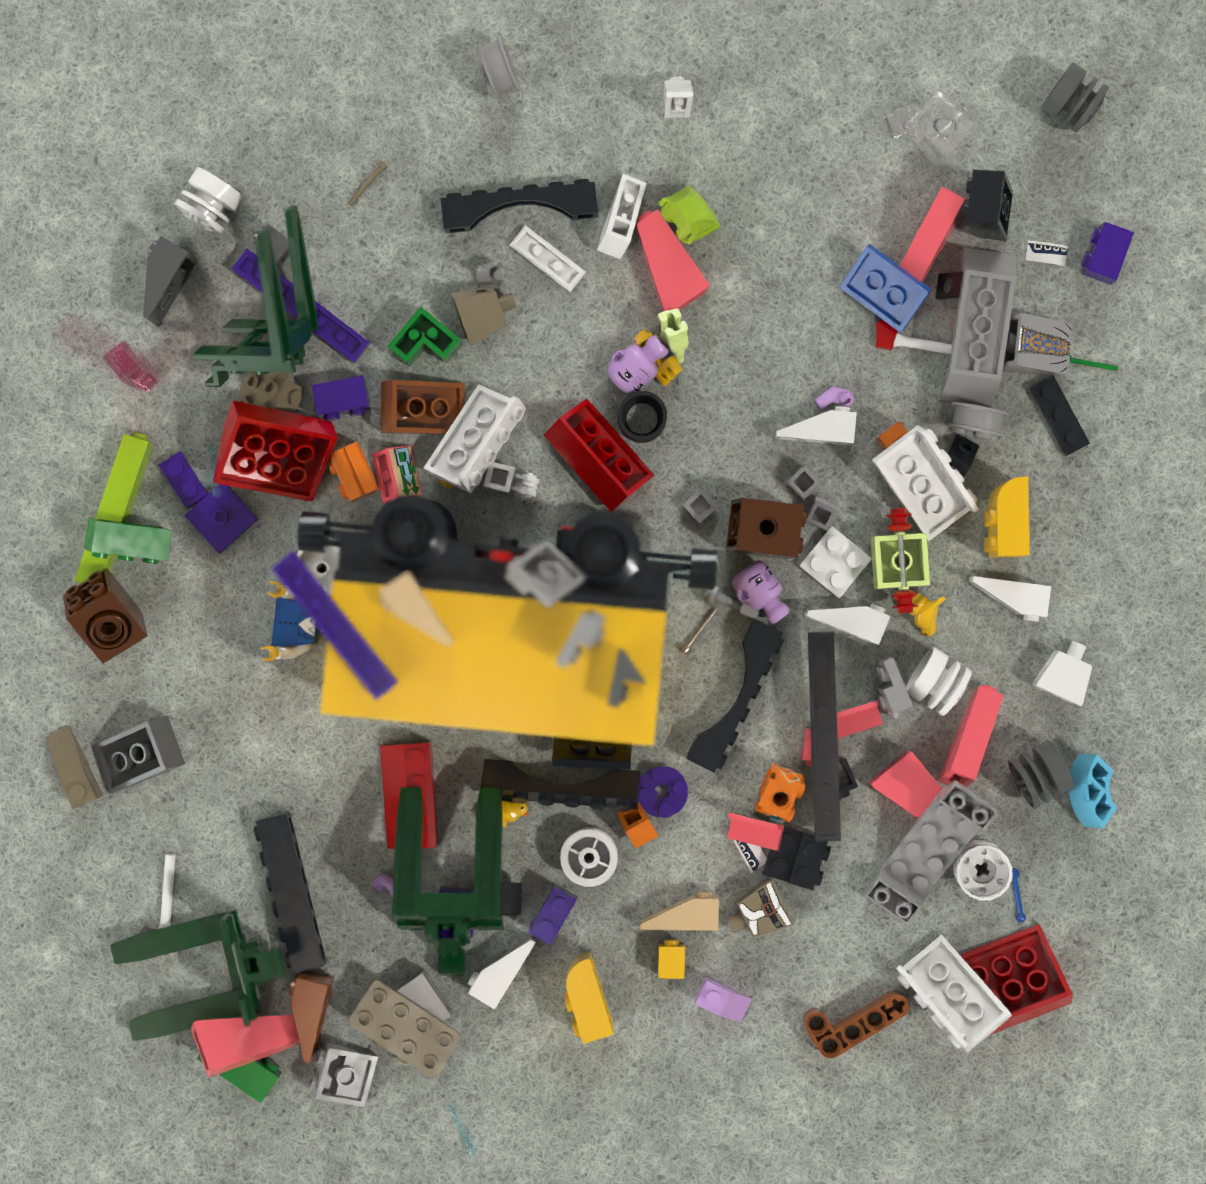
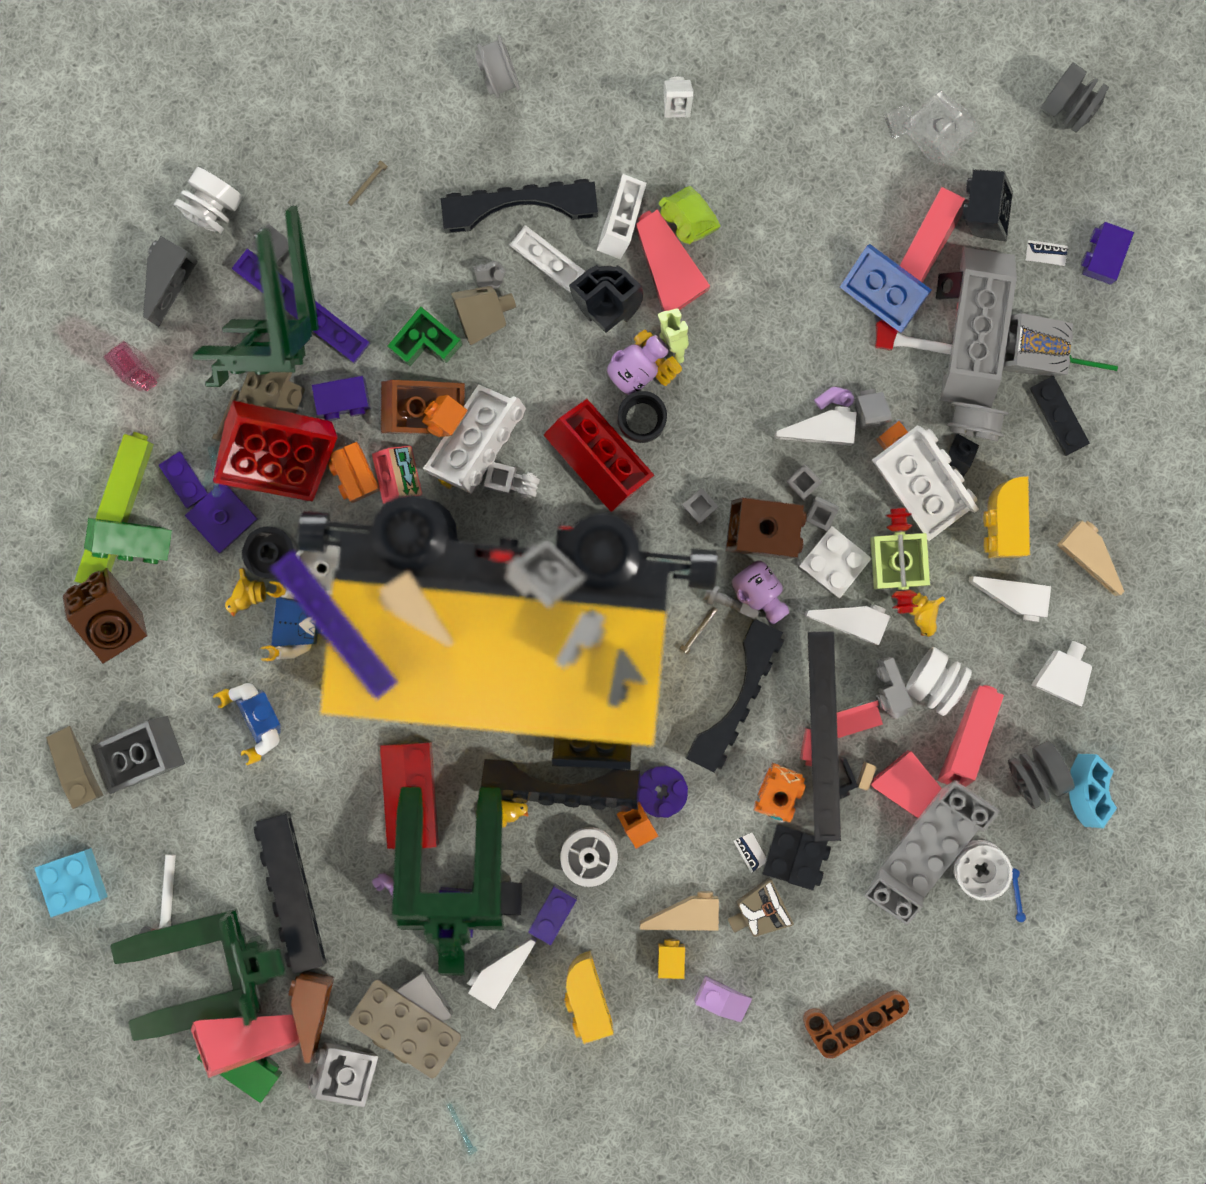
coral panel [727,812,784,850] -> none
white bracket [896,935,1012,1053] -> none
red slope [960,924,1073,1036] -> none
none -> medium azure brick [34,848,108,917]
none -> dark tan piece [212,389,239,442]
none -> torso [213,683,281,765]
none -> yellow animal [225,568,266,617]
none -> black brick [242,526,299,580]
none -> orange brick [422,395,468,437]
none -> black brick [569,264,643,333]
none -> light grey slope [855,389,892,429]
none -> tan tile [857,762,876,791]
none -> tan slope [1057,521,1124,596]

